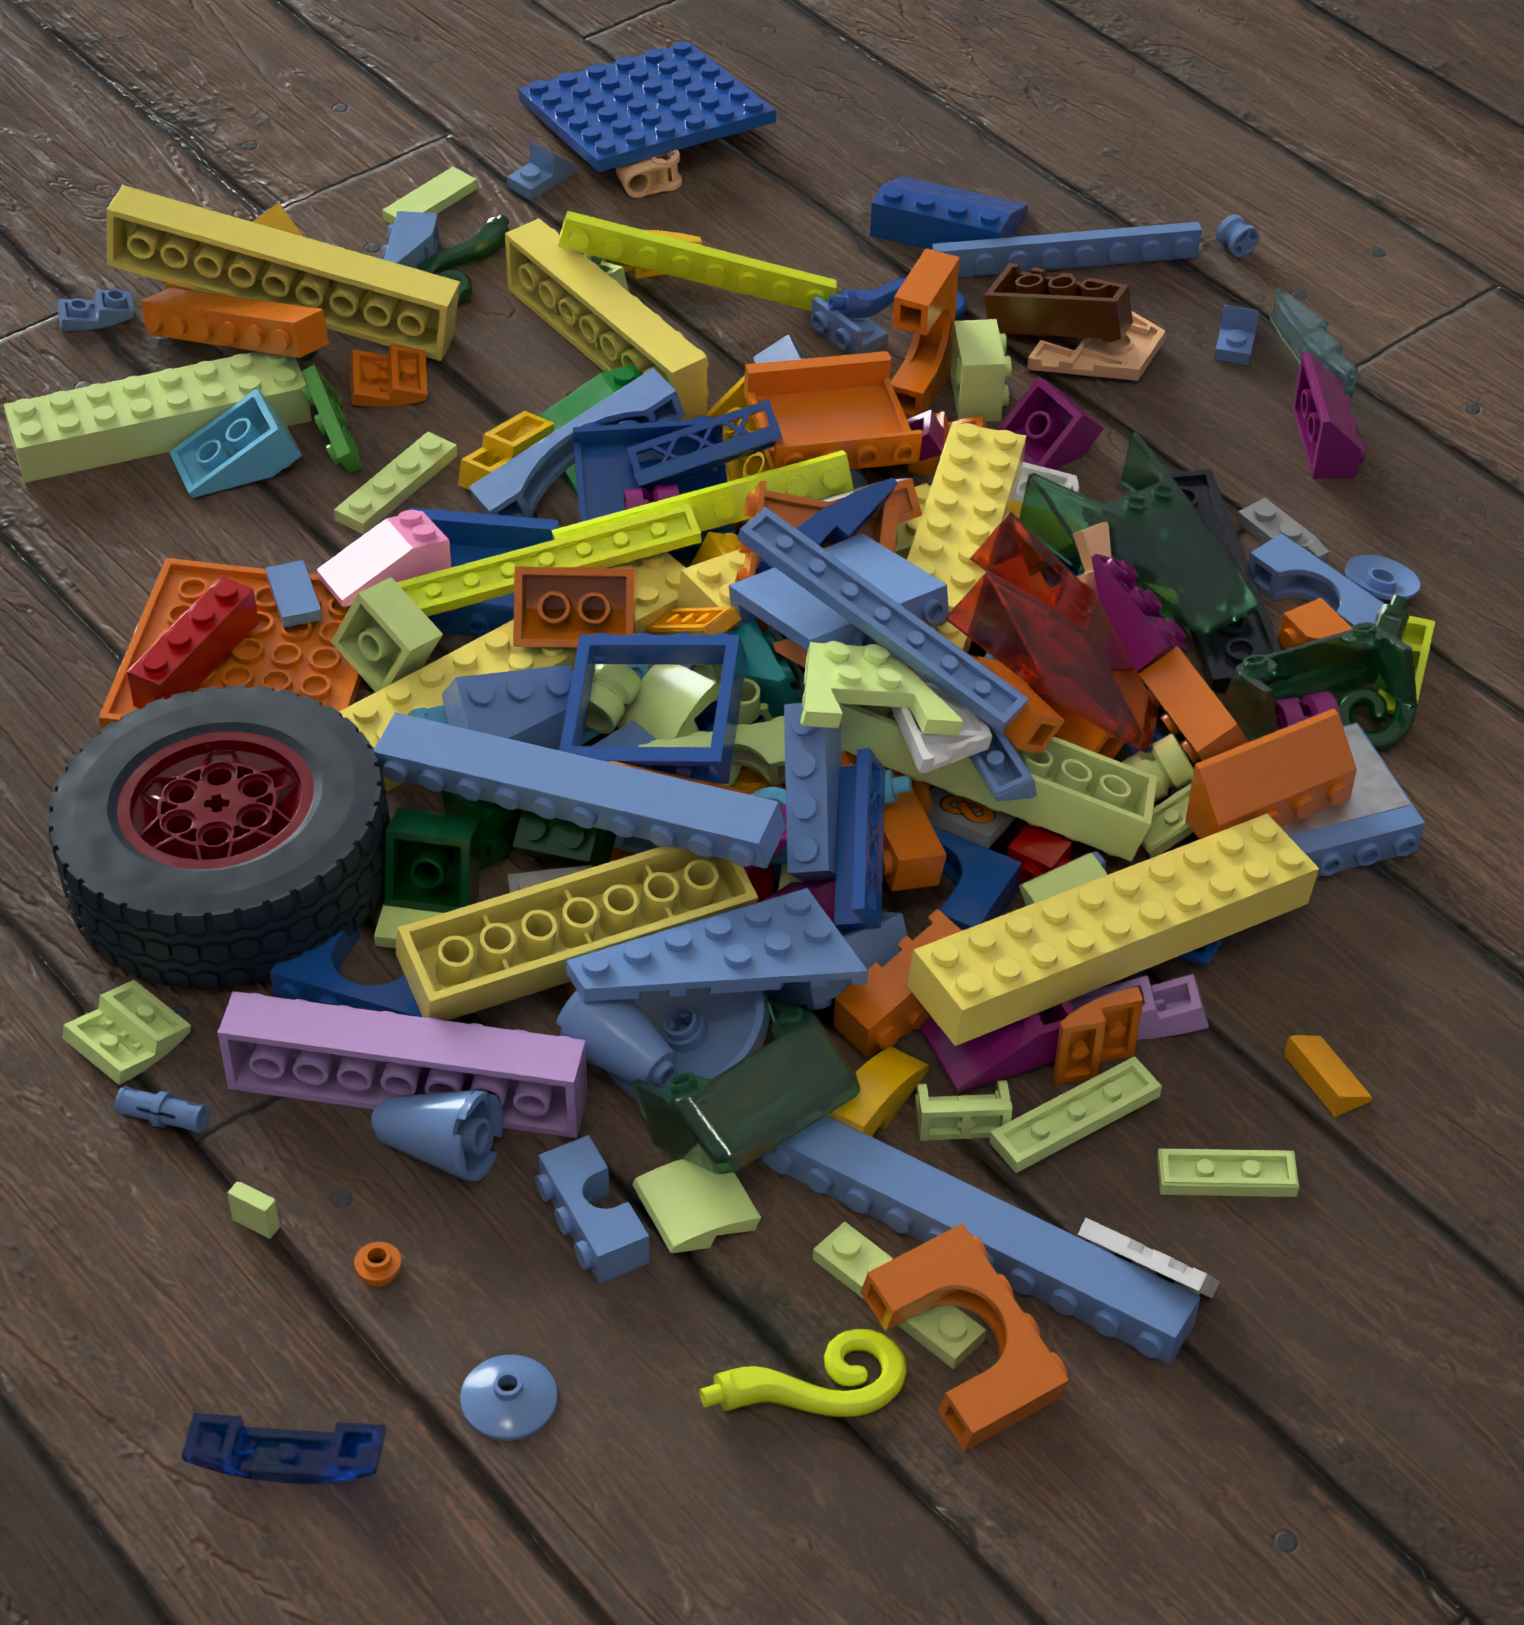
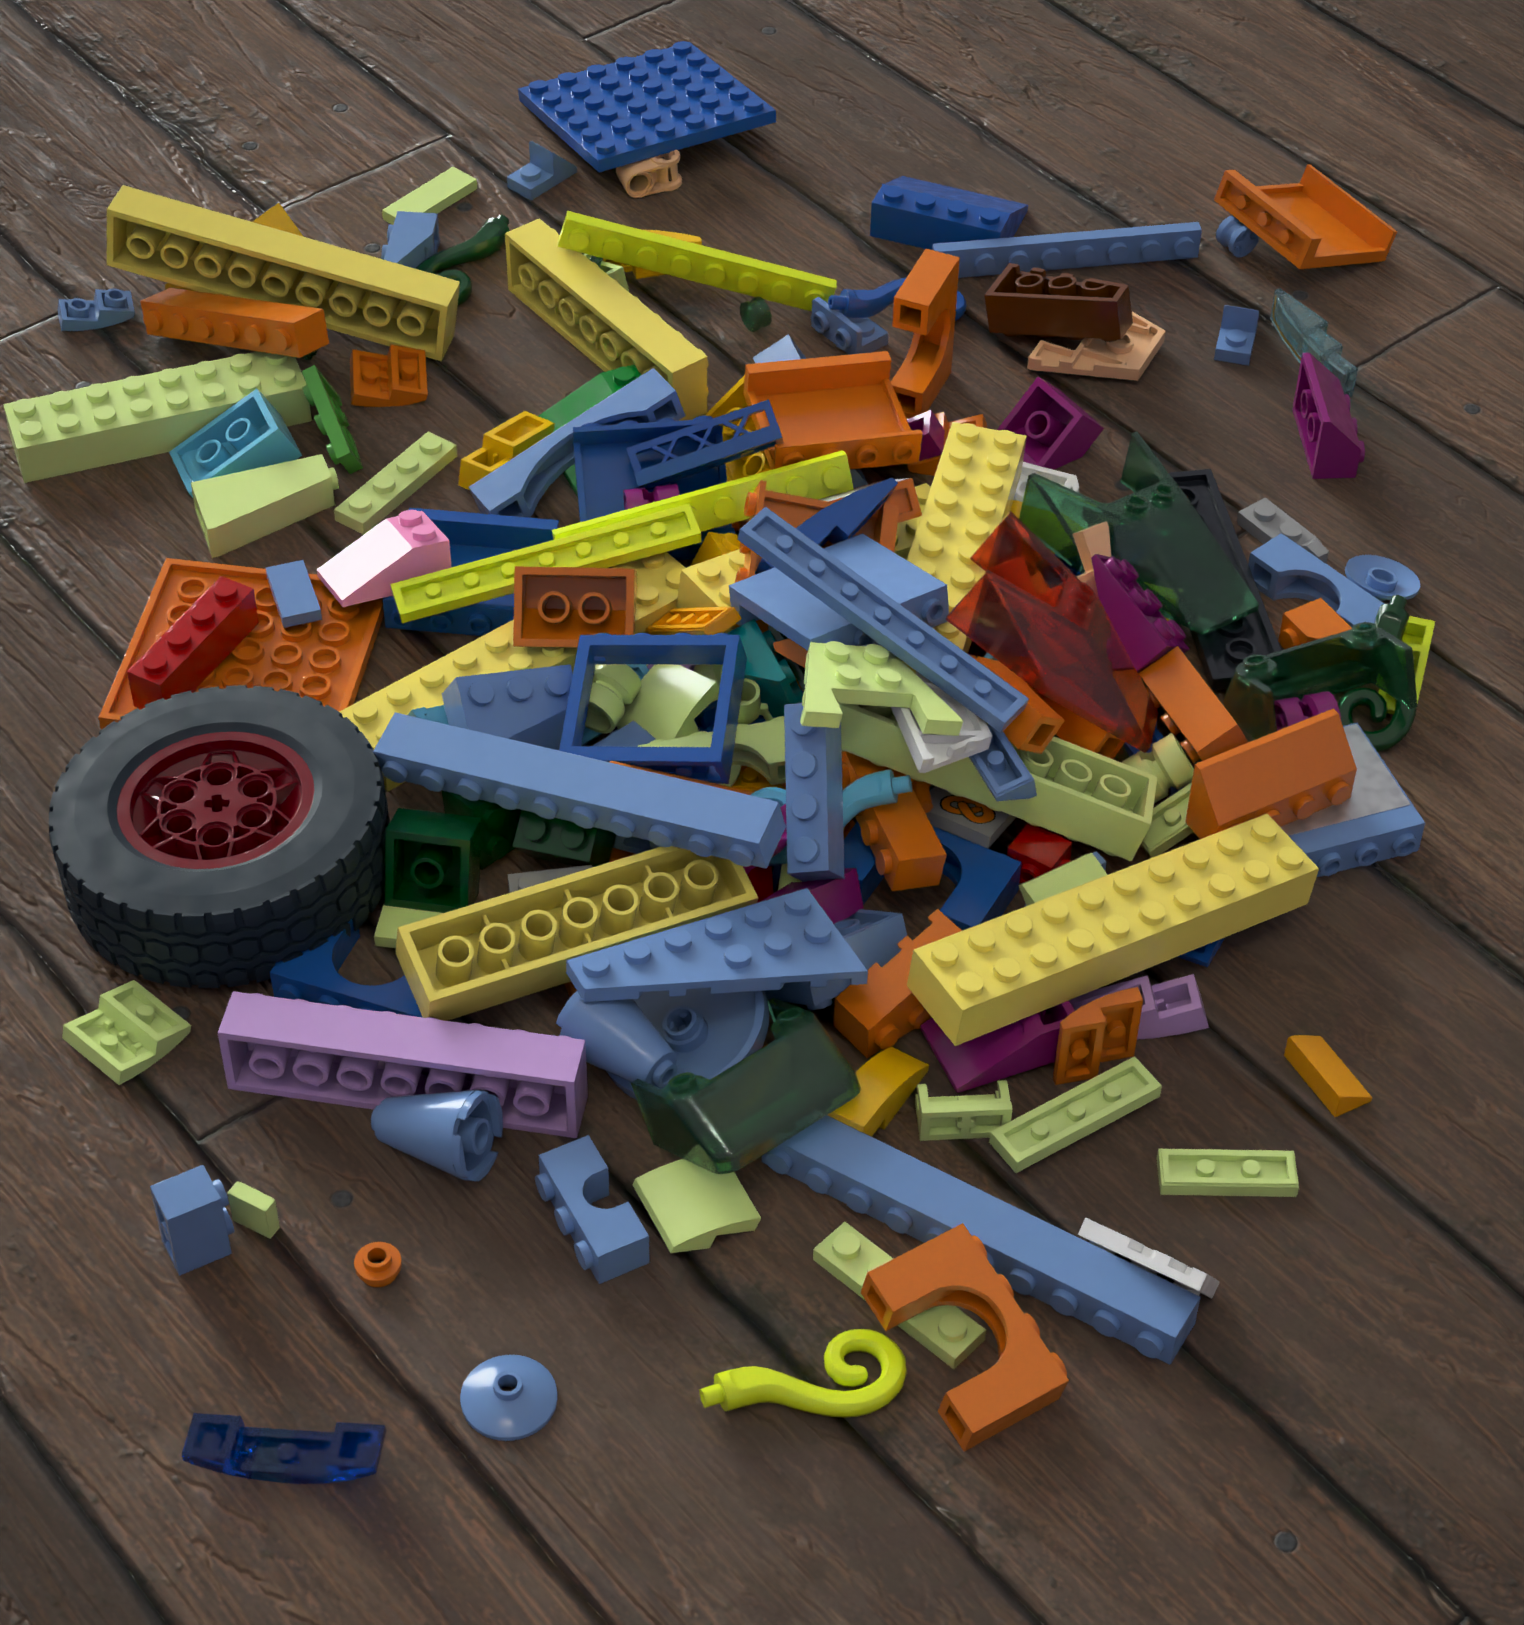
medium blue pin [114,1086,209,1133] -> none
yellowish green brick [331,577,443,692] -> none
blue fence [834,748,886,932] -> none
yellowish green brick [950,319,1012,421] -> none
none -> medium blue brick [150,1165,235,1276]
none -> yellowish green slope [191,454,339,558]
none -> clear green bush [740,296,772,332]
none -> orange panel [1214,164,1398,269]

